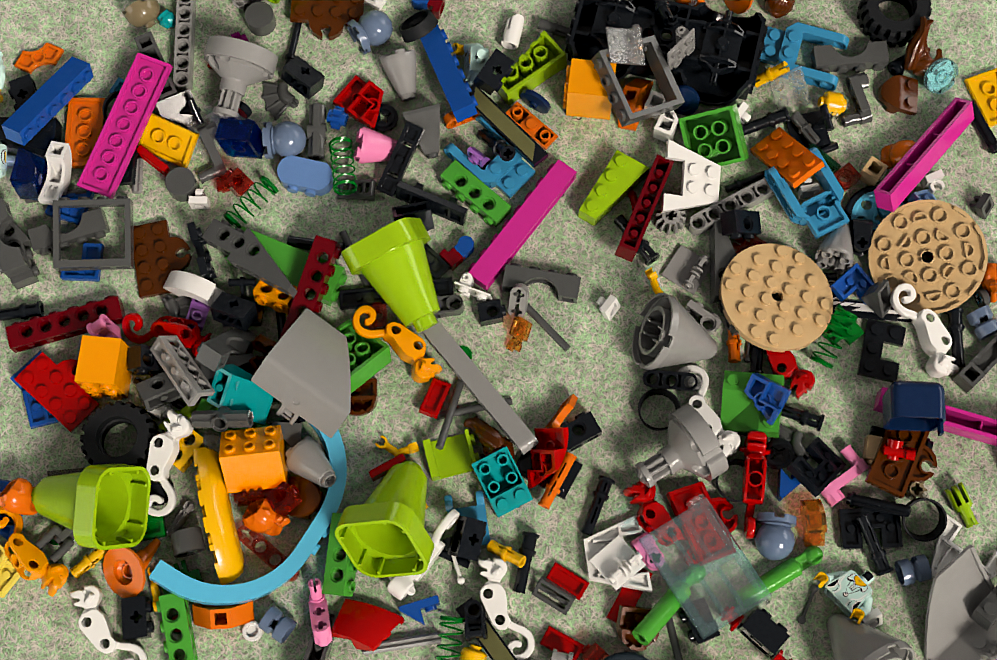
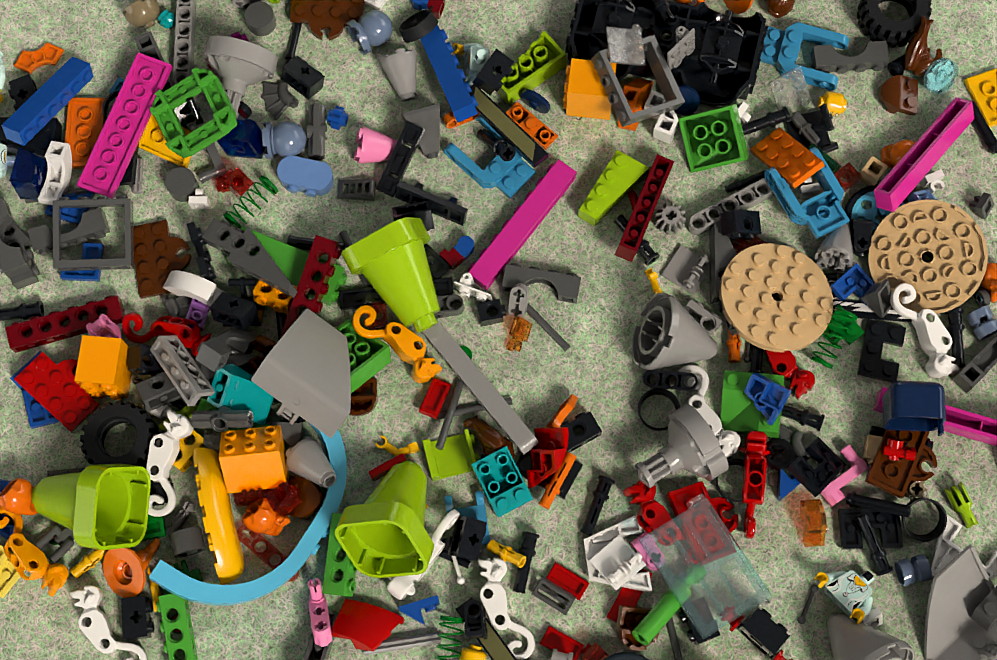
red tile [136,145,171,176] -> none
orange slope [192,601,254,630] -> none
white tile [242,621,263,642] -> none
sand blue wheel [258,606,297,644] -> none
green piece [329,136,357,195] -> none
red slope [333,75,384,130] -> none
black gear [374,104,398,132] -> none
bright green brick [440,160,511,228] -> none
medium lavender slope [467,147,491,168] -> none
white arm [501,14,524,50] -> none
dark grey axle [537,18,571,39] -> none
white tile [596,295,621,321] -> none
white wing [661,139,721,213] -> none
bright green piece [732,545,823,611] -> none
yellow pin [755,61,790,88] -> none
sand blue tile [755,512,797,561] -> none
dark grey beam [841,72,872,128] -> none
none -> bright green plate [150,67,237,158]

